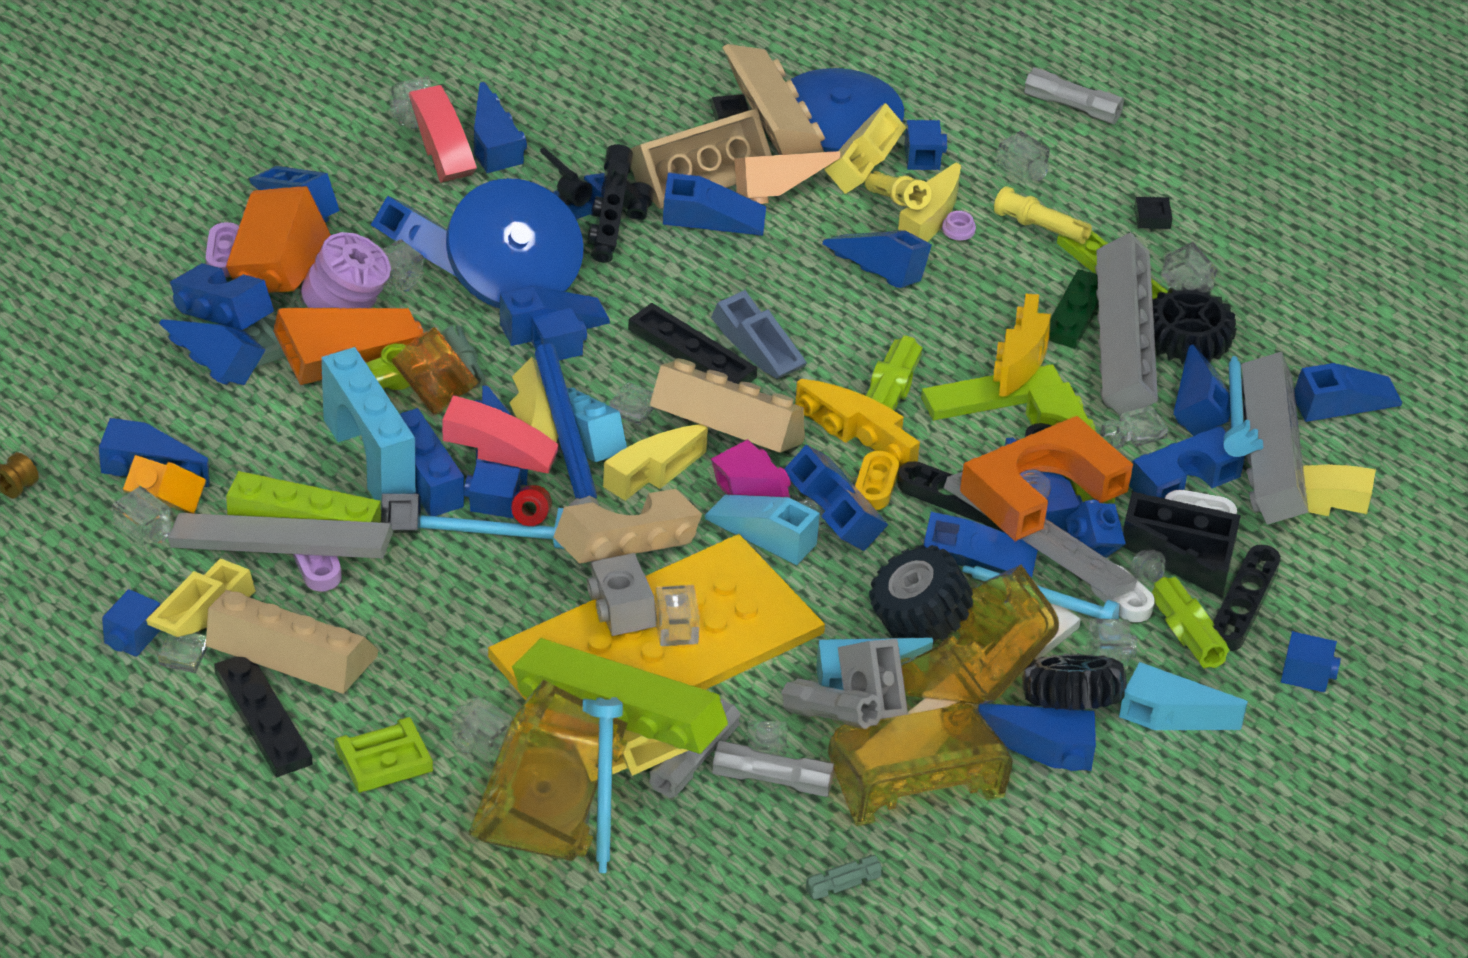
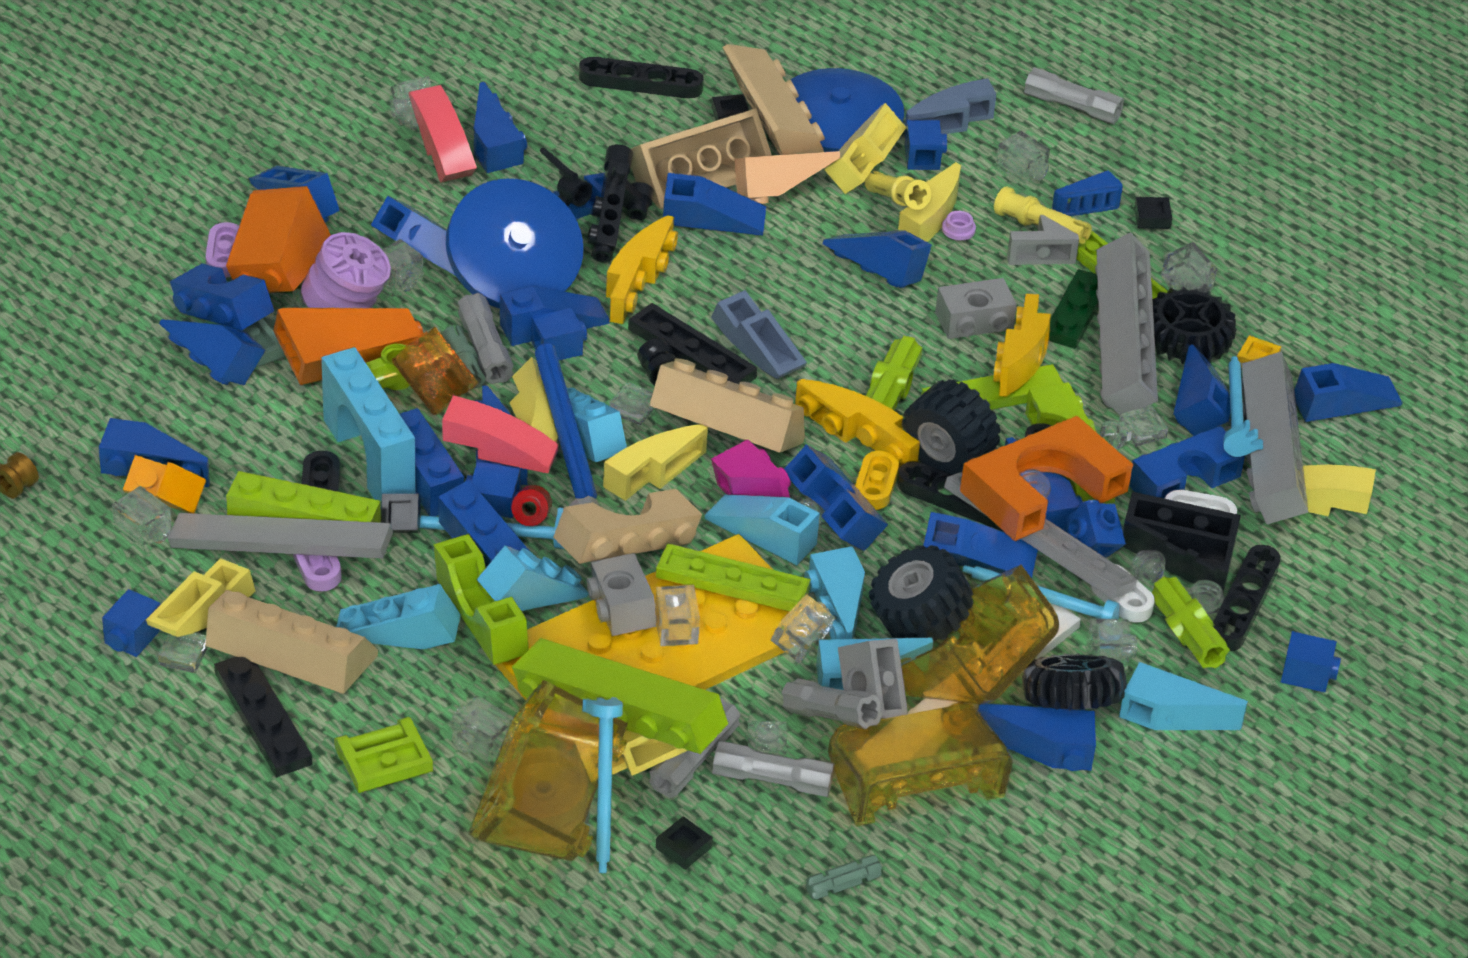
none -> black plate [302,451,340,492]
none -> medium azure slope [336,584,461,649]
none -> lime arch [433,534,529,665]
none -> blue arch [438,480,529,568]
none -> light grey axle [458,293,514,384]
none -> medium azure slope [477,545,589,611]
none -> black beam [579,57,704,98]
none -> yellow slope [606,215,678,324]
none -> black wheel [637,338,677,386]
none -> lime tile [656,543,811,614]
none -> black plate [656,816,713,870]
none -> clear brick [771,594,836,664]
none -> medium azure slope [804,546,865,639]
none -> black wheel [902,379,1001,475]
none -> sand blue slope [904,78,996,138]
none -> light grey brick [935,278,1017,339]
none -> light grey slope [1007,215,1079,265]
none -> blue slope [1052,170,1123,216]
none -> clear plate [1188,580,1224,614]
none -> yellow plate [1237,335,1282,368]

